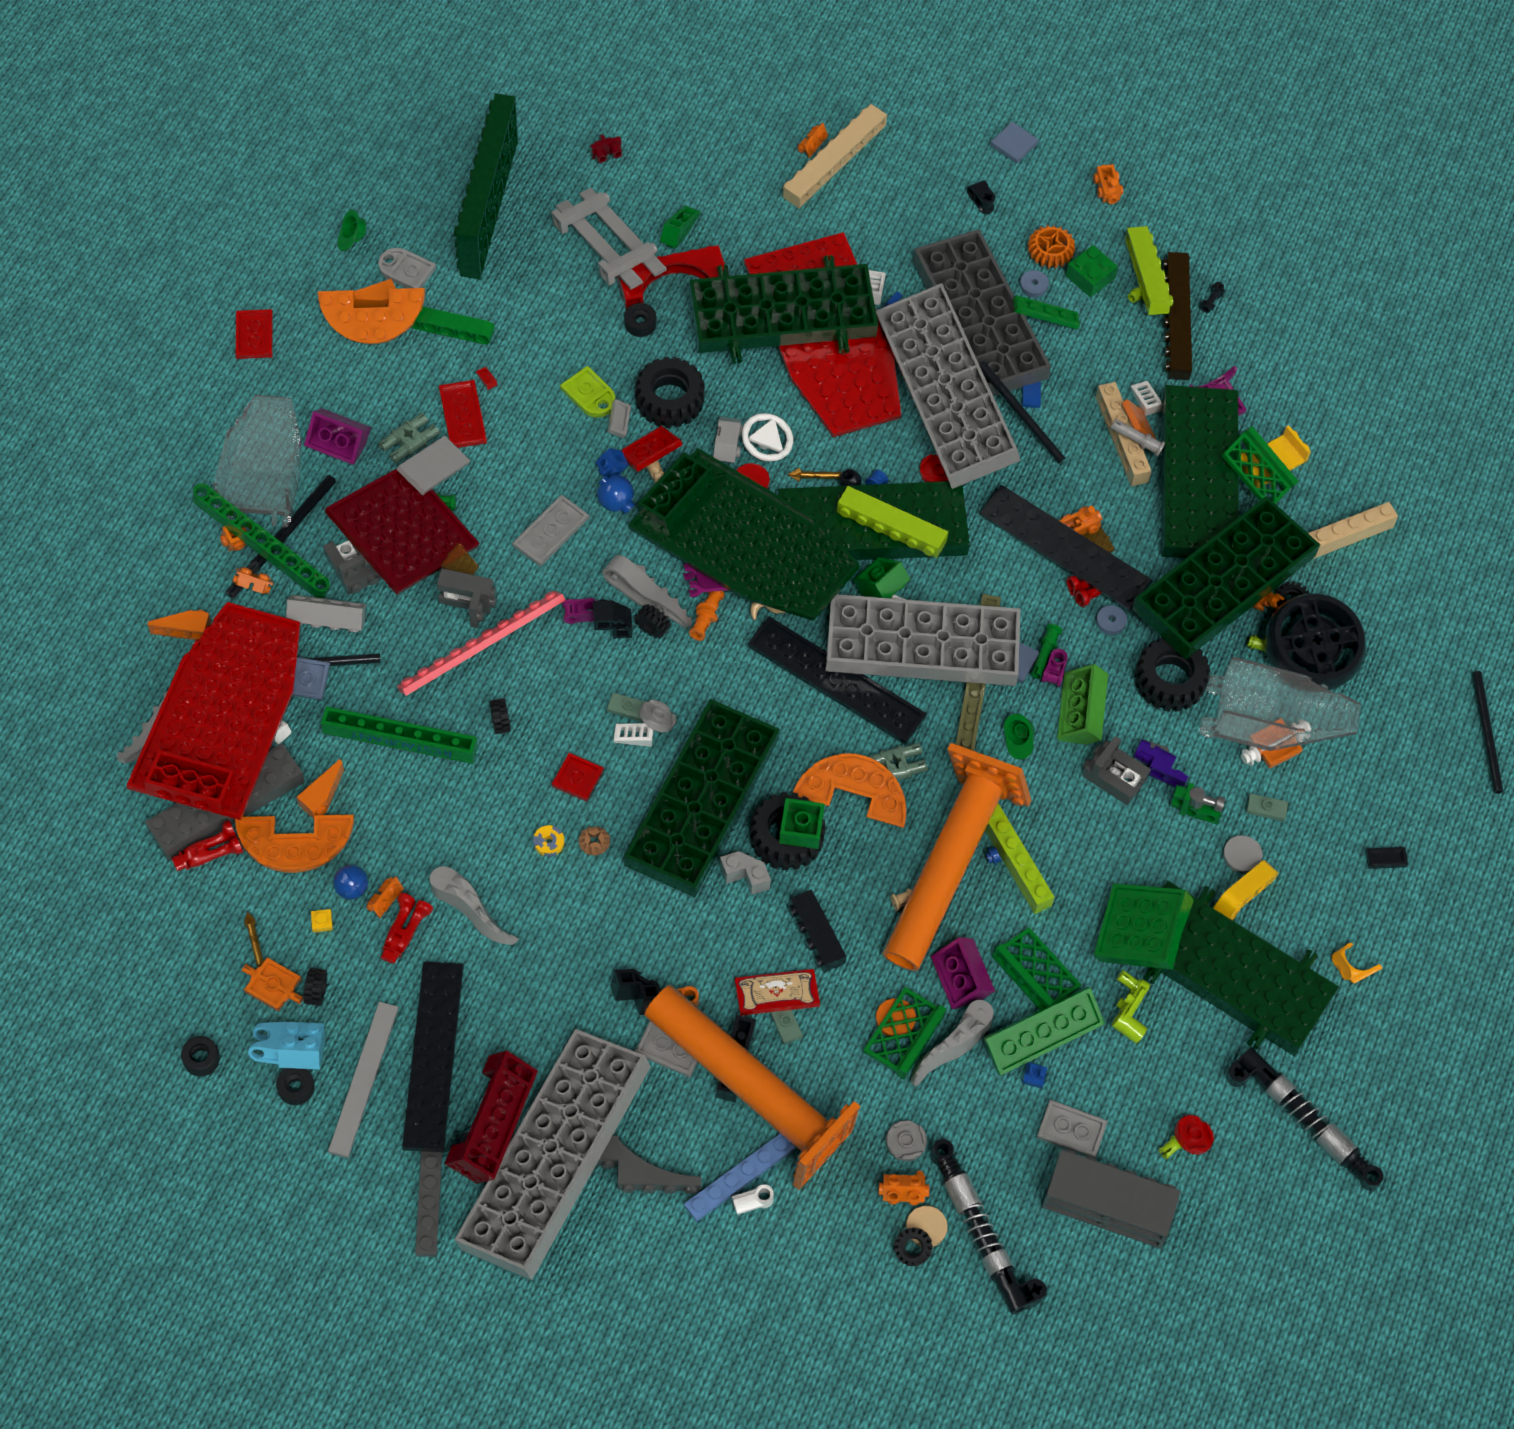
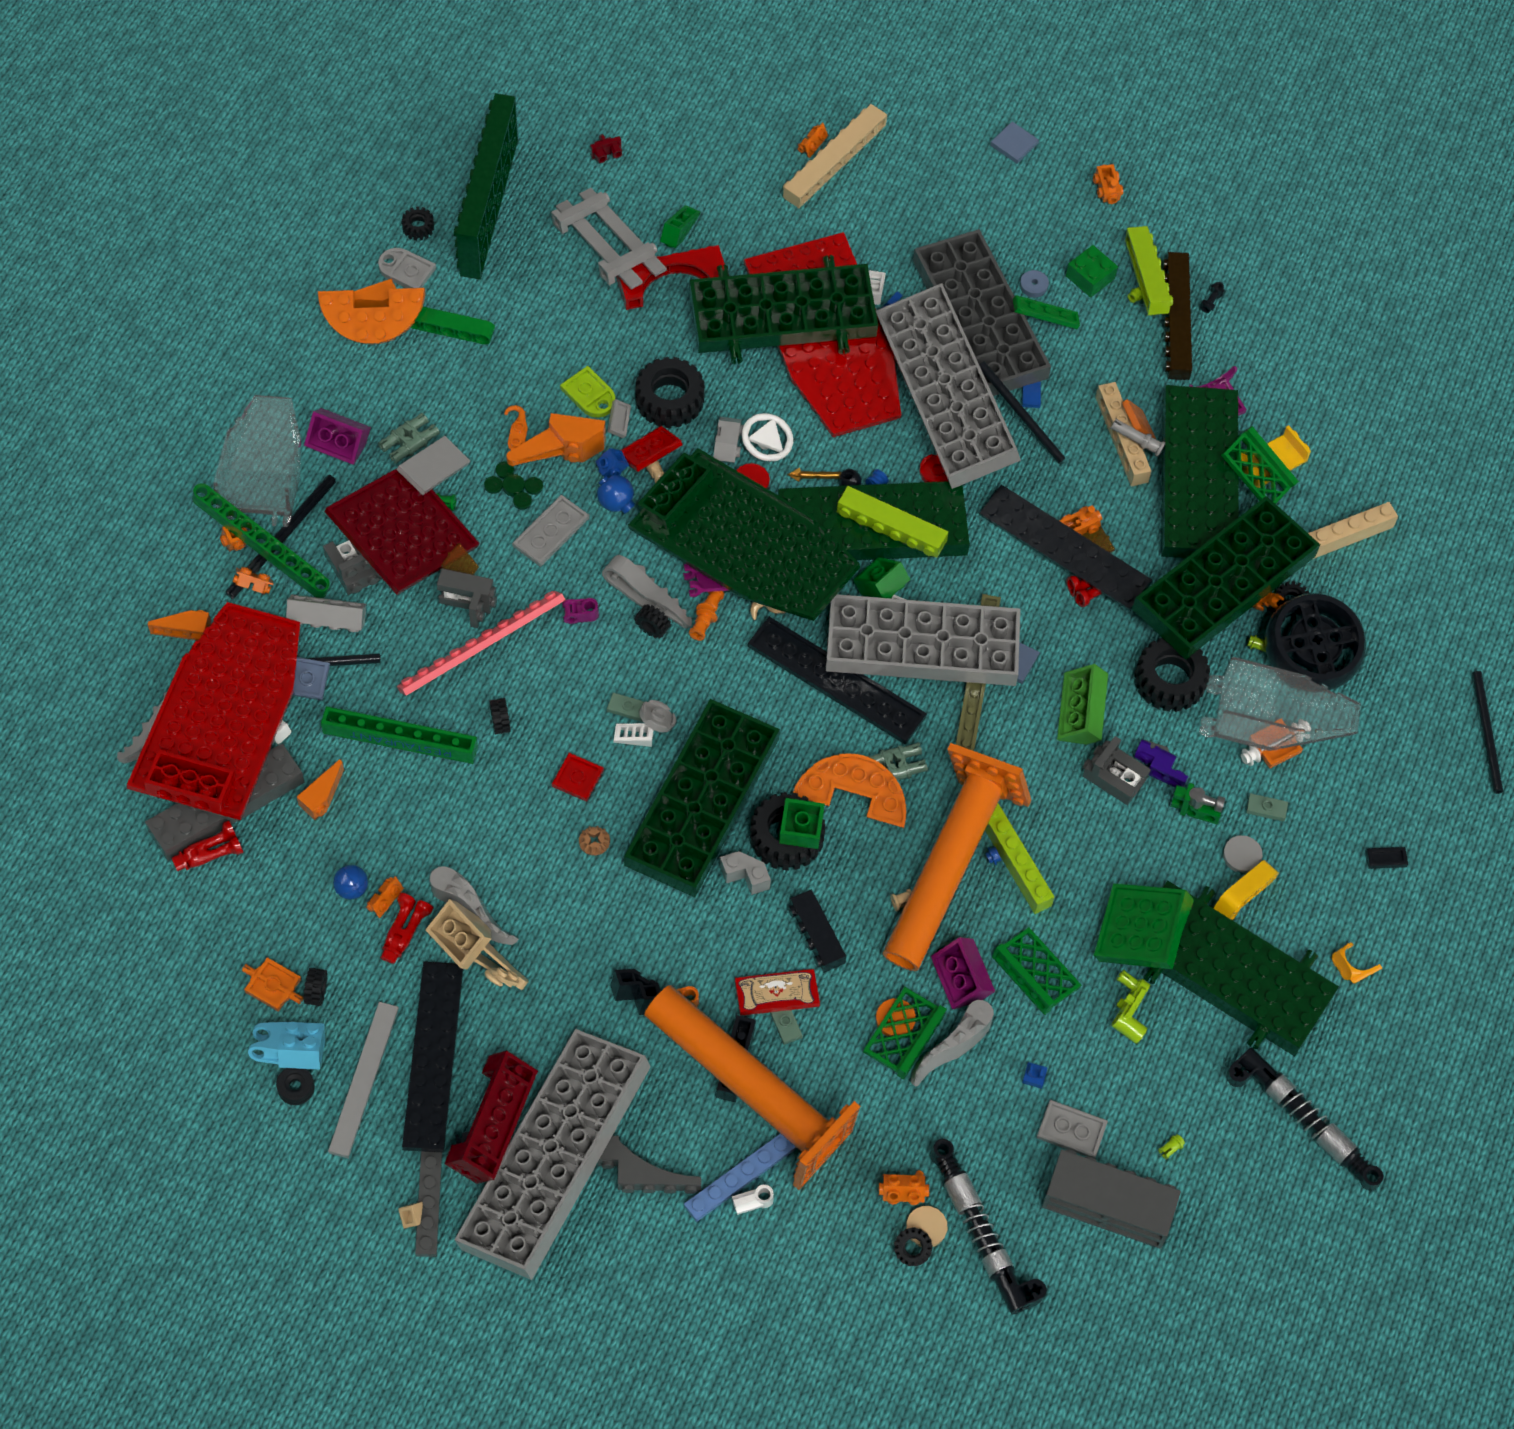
black tyre [181,1036,220,1077] -> none
red tile [235,309,273,359] -> none
orange plate [235,815,354,873] -> none
pearl gold piece [244,911,264,967] -> none
yellow plate [311,909,333,933] -> none
green piece [338,210,366,251] -> none
red tile [439,380,487,448] -> none
red piece [476,367,497,390] -> none
yellow piece [533,825,565,857] -> none
black brick [593,599,632,639] -> none
black tyre [624,303,657,337] -> none
light grey tile [635,1021,698,1078] -> none
light grey tile [886,1120,927,1162] -> none
black piece [967,180,996,214] -> none
green plate [983,987,1105,1076] -> none
green piece [1004,714,1035,760] -> none
orange gear [1028,224,1075,269] -> none
green pin [1031,624,1063,679] -> none
magenta piece [1042,649,1068,687] -> none
sand blue piece [1096,605,1127,635] -> none
white slope [1130,381,1163,416] -> none
red tile [1174,1115,1214,1155] -> none
none -> tan slope [398,1202,423,1229]
none -> black tyre [402,207,434,241]
none -> tan slope [426,899,529,990]
none -> dark green piece [484,461,543,510]
none -> orange slope [504,405,606,466]

